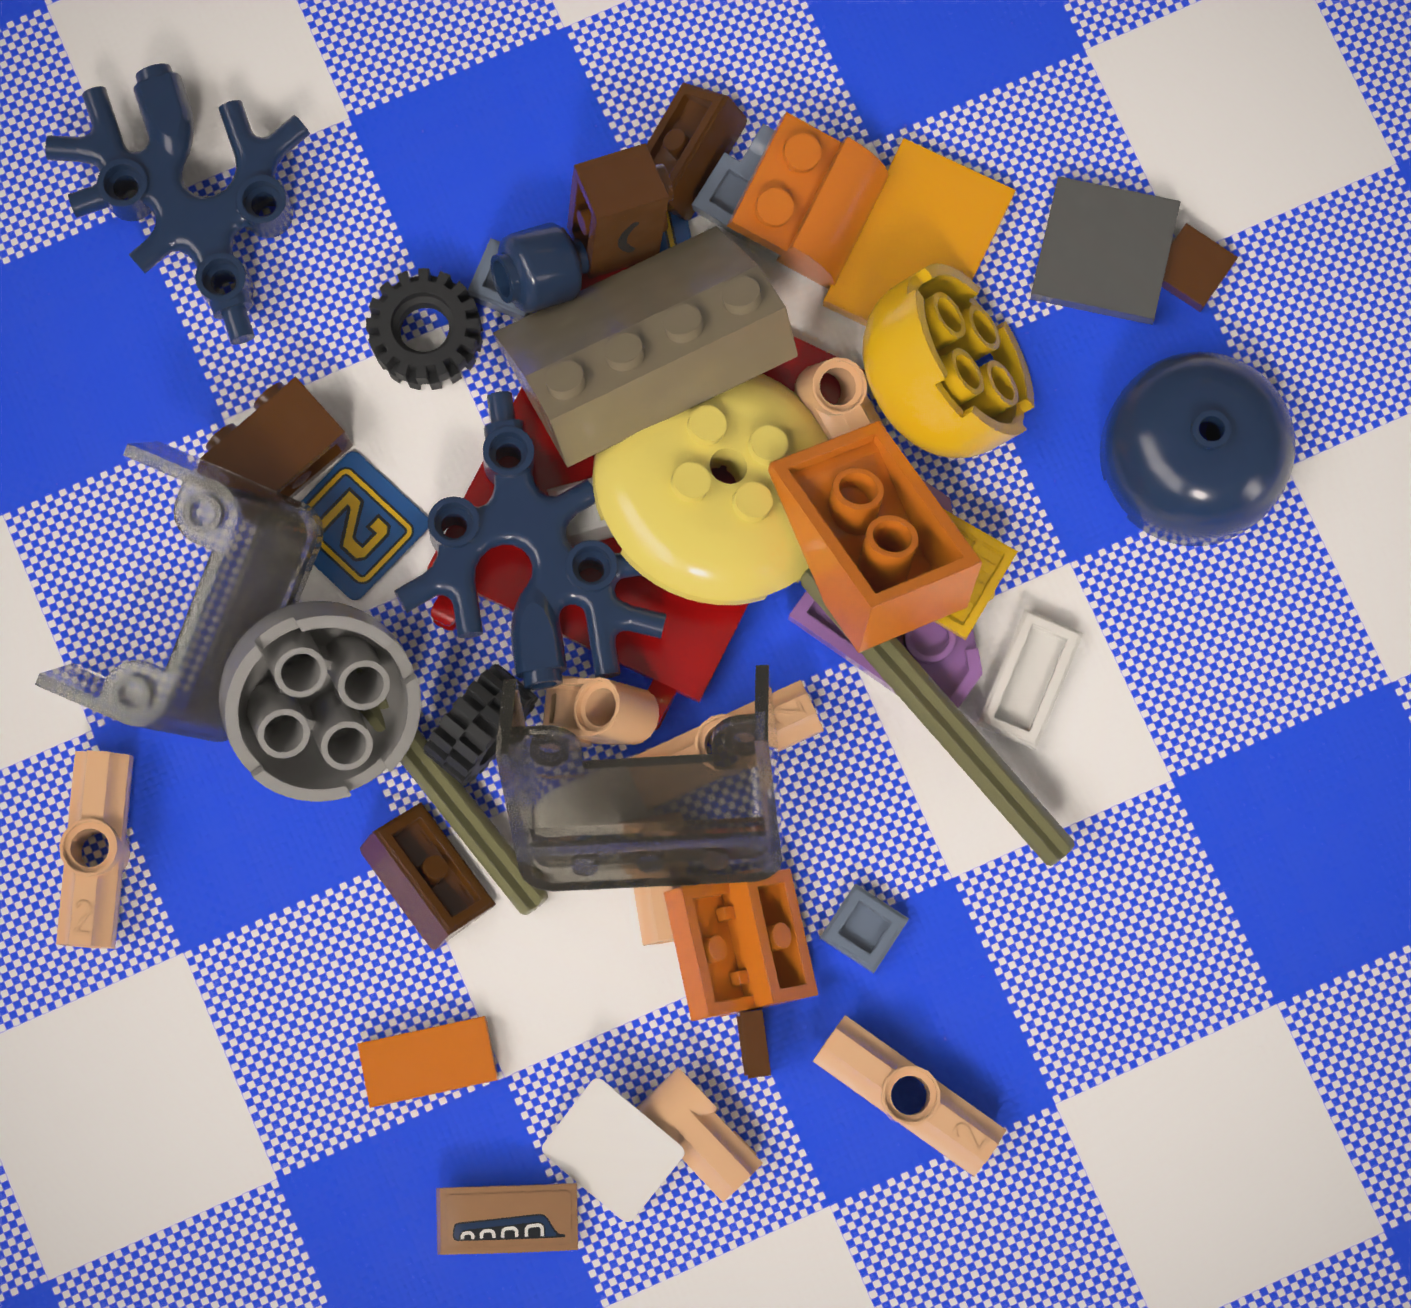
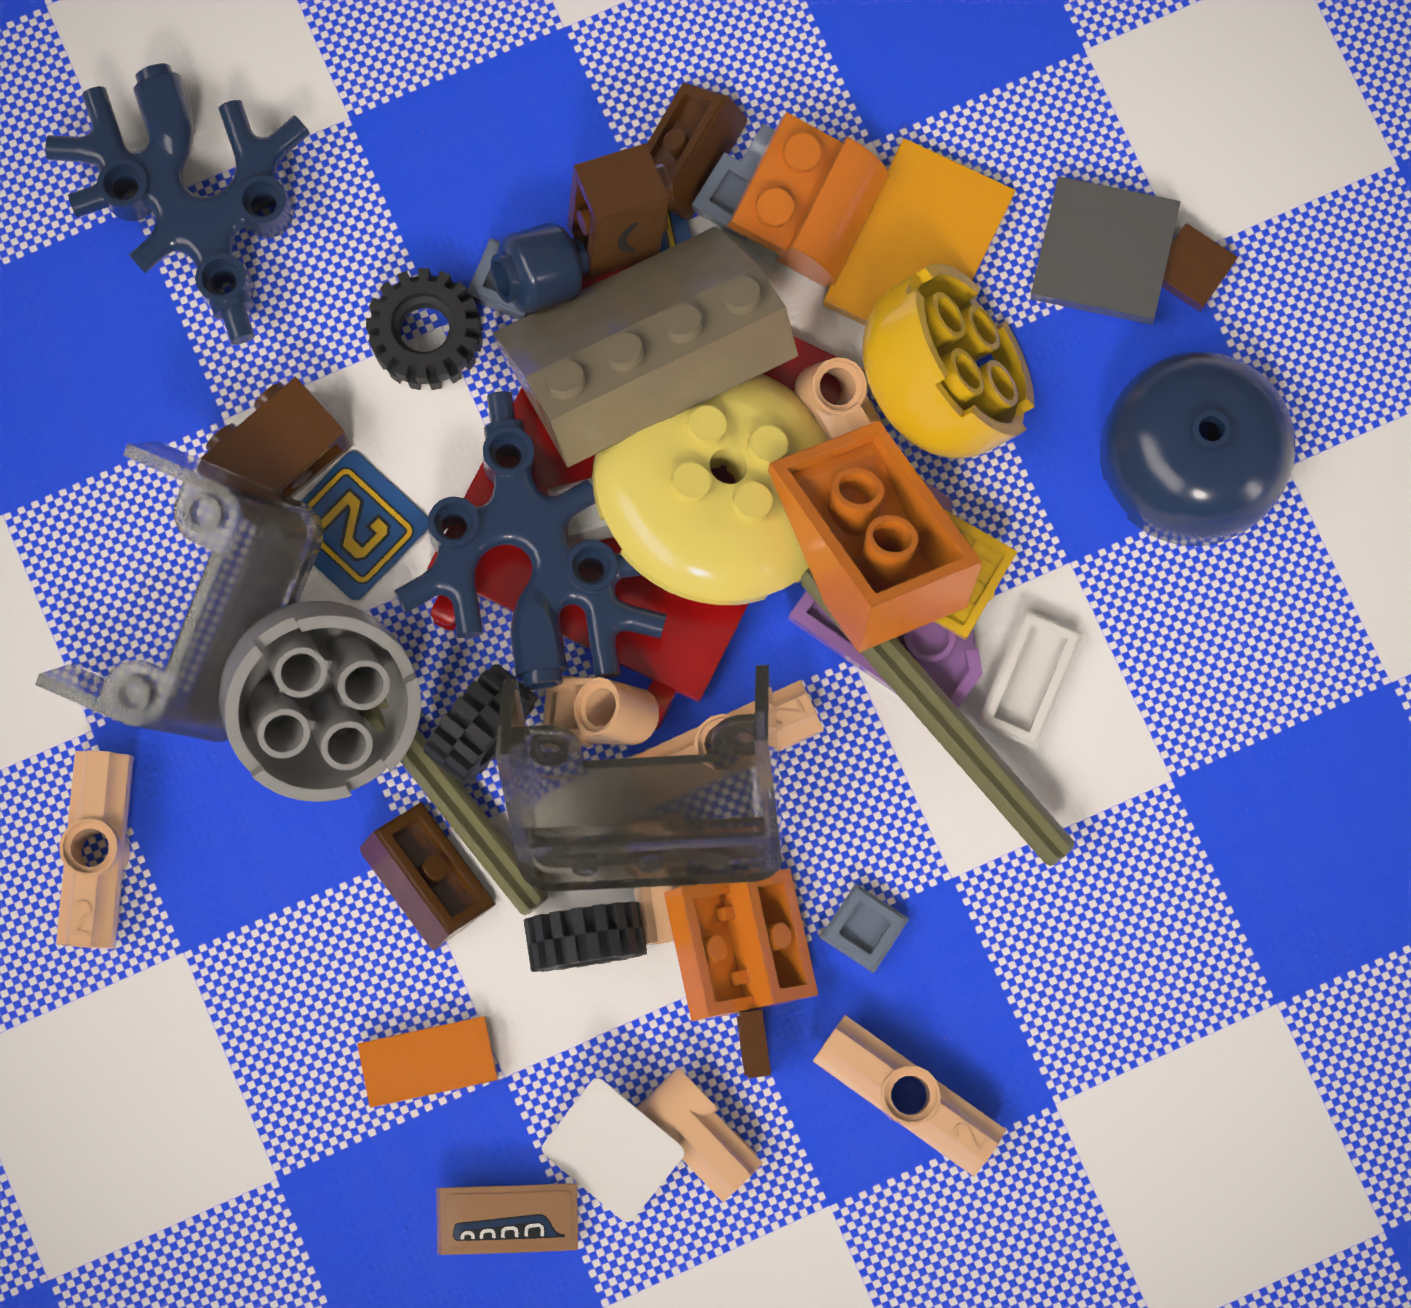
none -> black tyre [523,901,647,972]

